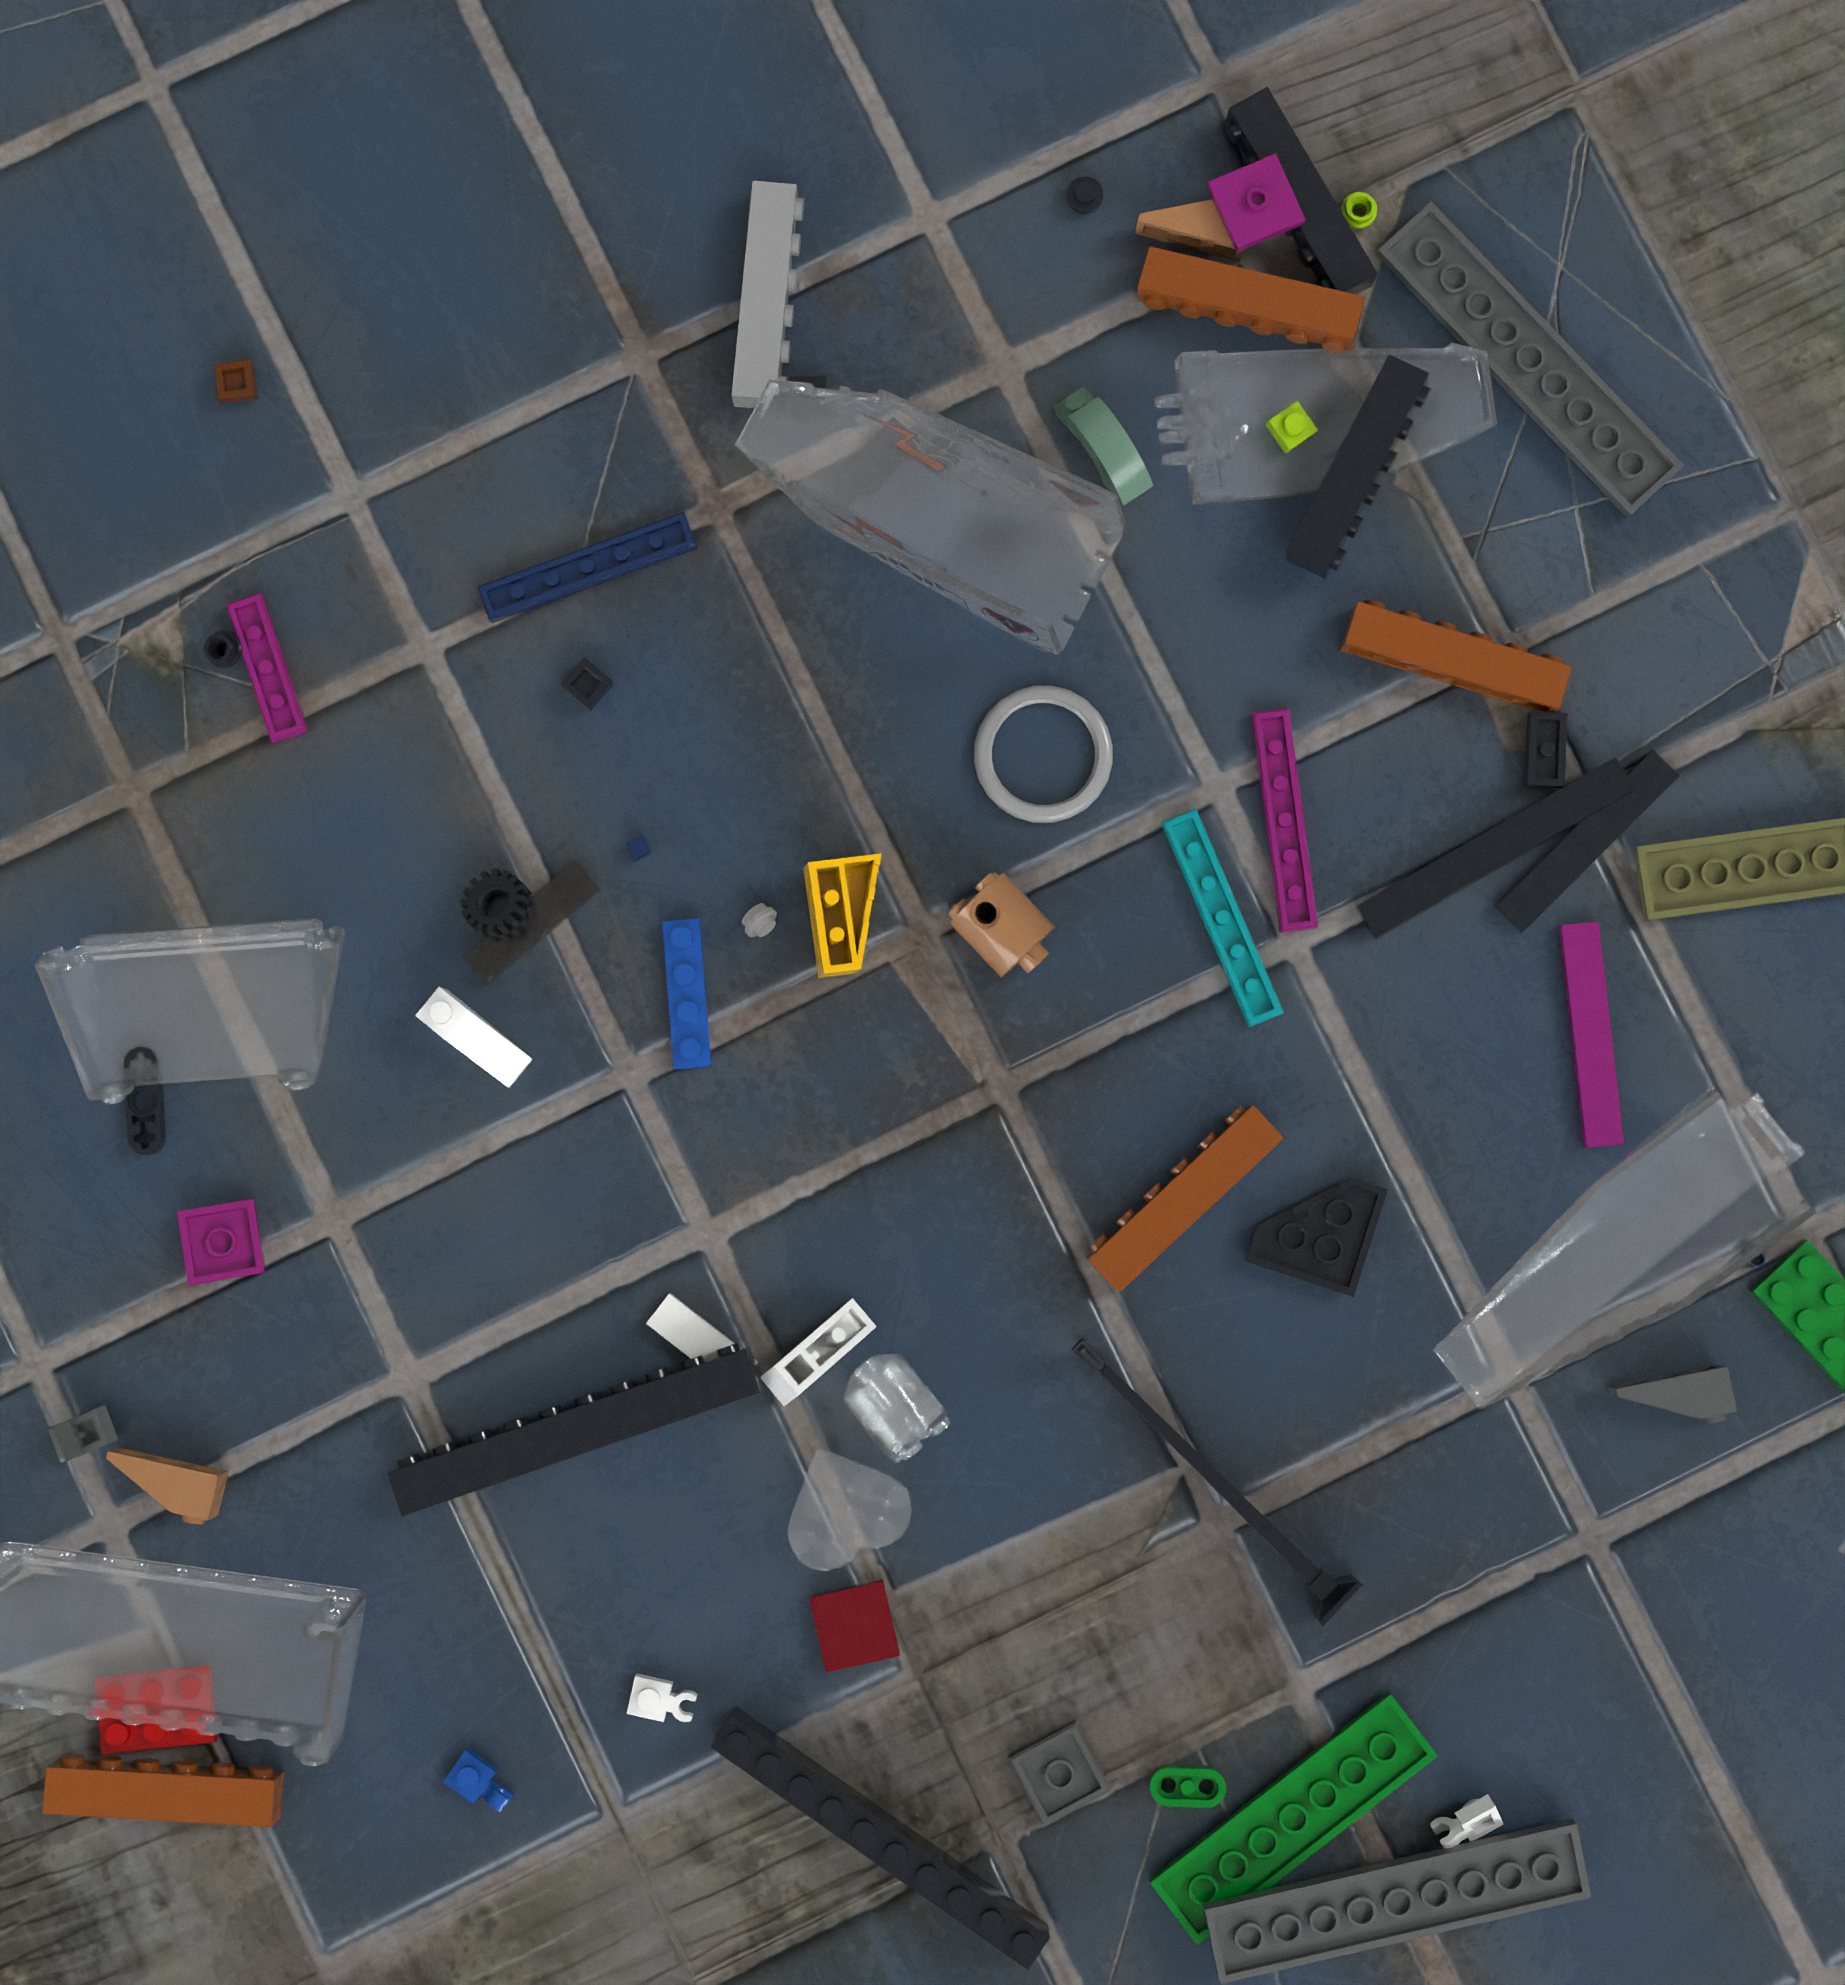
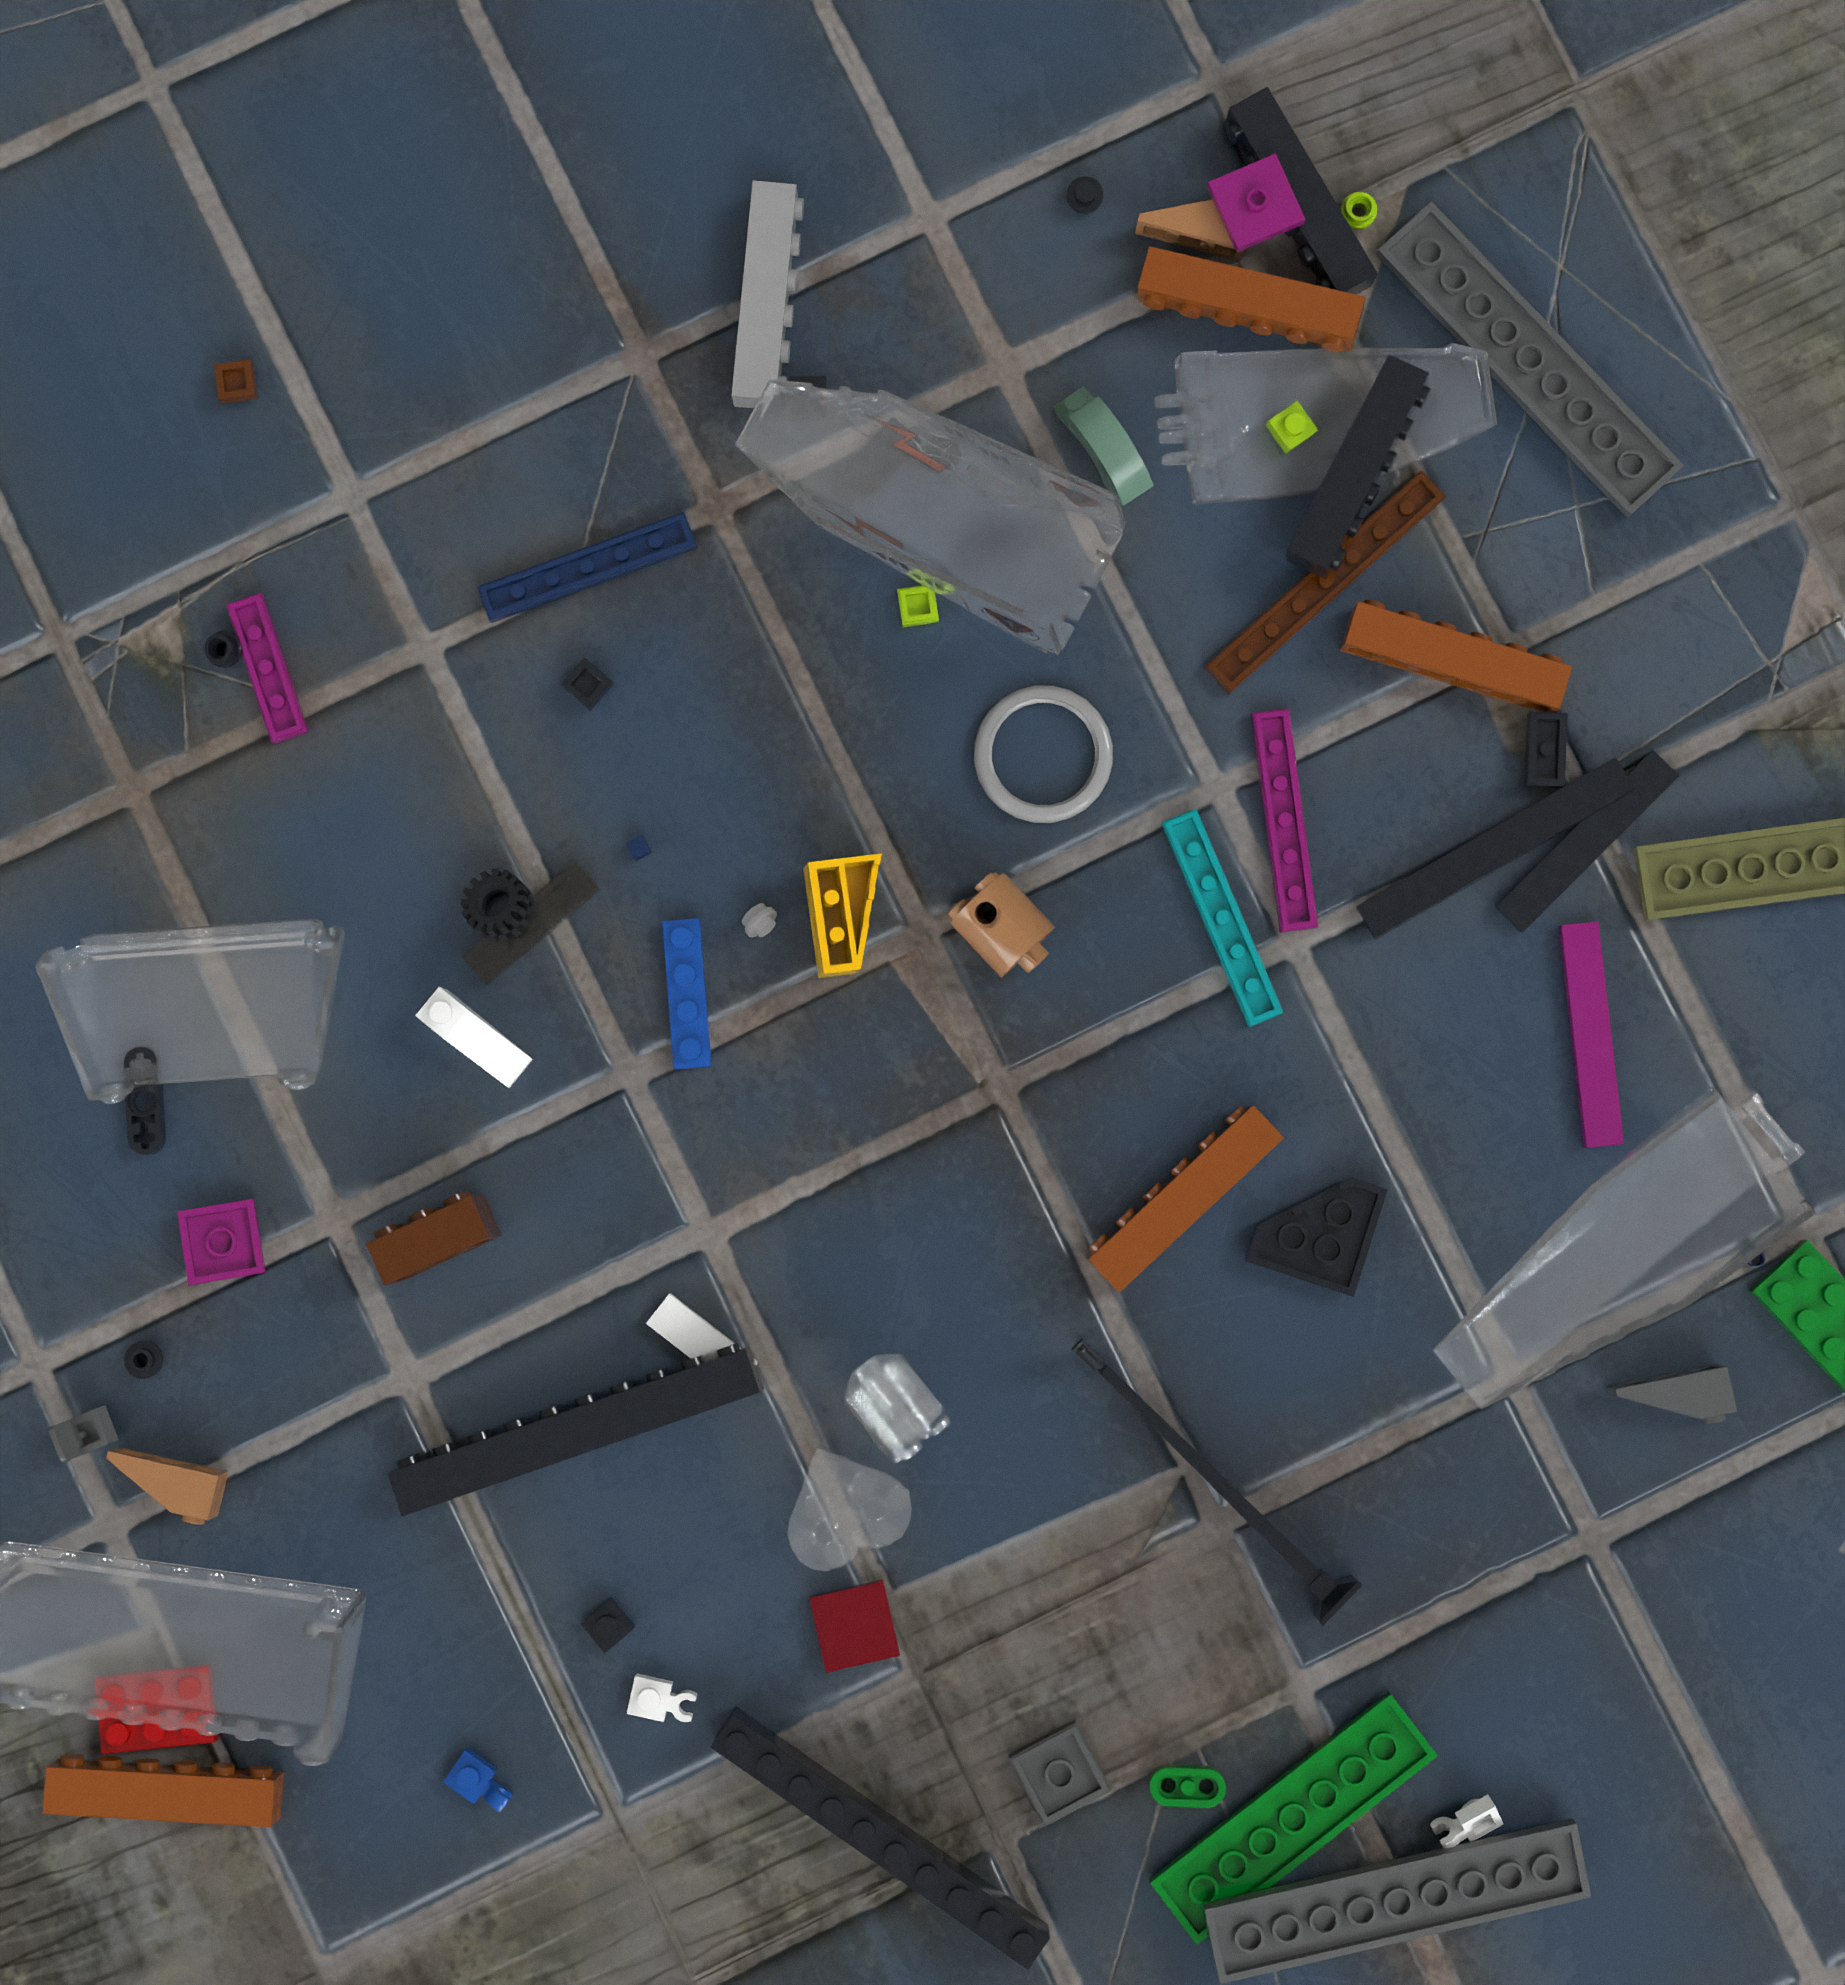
white slope [760,1298,877,1406] -> none
none -> black plate [124,1341,163,1379]
none -> reddish brown brick [366,1191,502,1286]
none -> black plate [581,1597,635,1654]
none -> lime tile [897,584,939,628]
none -> reddish brown tile [1204,470,1446,695]

